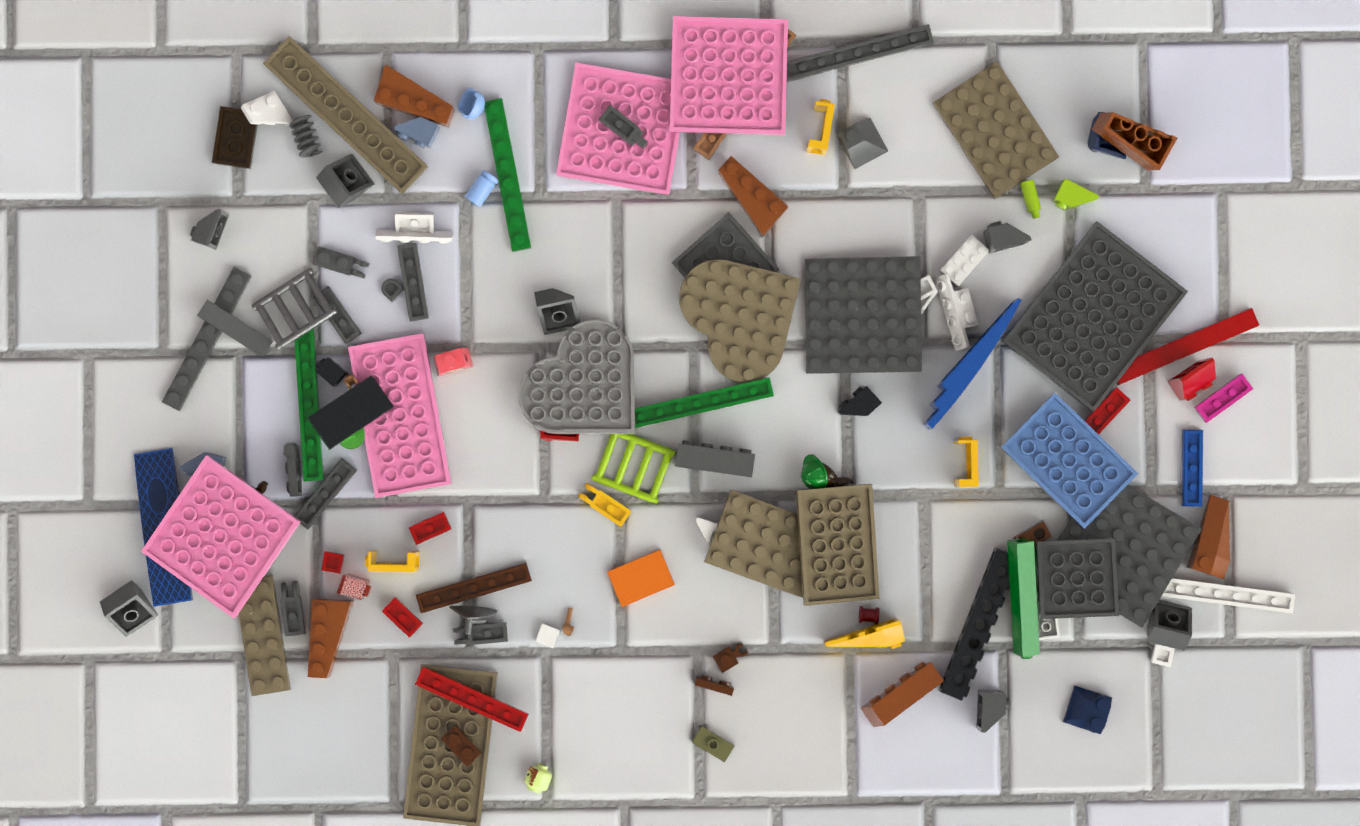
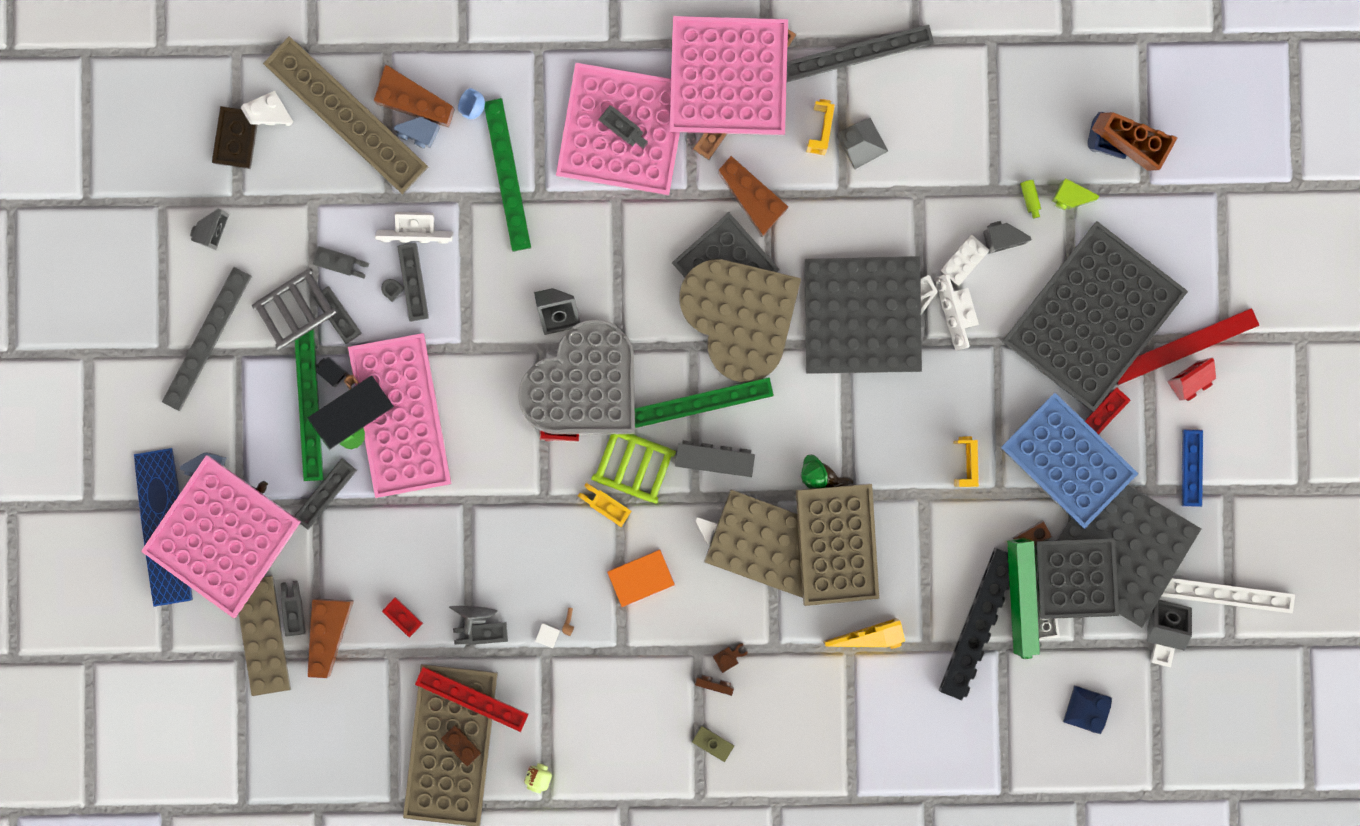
dark grey slope [100,580,158,637] -> none
dark grey tile [197,299,273,357] -> none
dark grey hinge [283,443,302,497] -> none
dark grey piece [289,115,323,158] -> none
dark grey slope [316,154,374,208] -> none
red plate [321,551,344,574] -> none
clear red slope [337,573,372,600] -> none
yellow panel [365,551,420,572] -> none
red plate [409,512,452,545] -> none
reddish brown tile [416,563,532,613] -> none
coral torso [433,348,474,376] -> none
light blue piece [464,170,498,207] -> none
black slope [837,386,882,416] -> none
dark red bush [858,606,880,625] -> none
dark orange wedge [860,662,944,727] -> none
blue slope [923,298,1022,430] -> none
dark tan plate [932,62,1059,199] -> none
dark grey slope [976,690,1009,733] -> none
dark orange wedge [1187,495,1230,579] -> none
dark pink plate [1194,374,1253,423] -> none

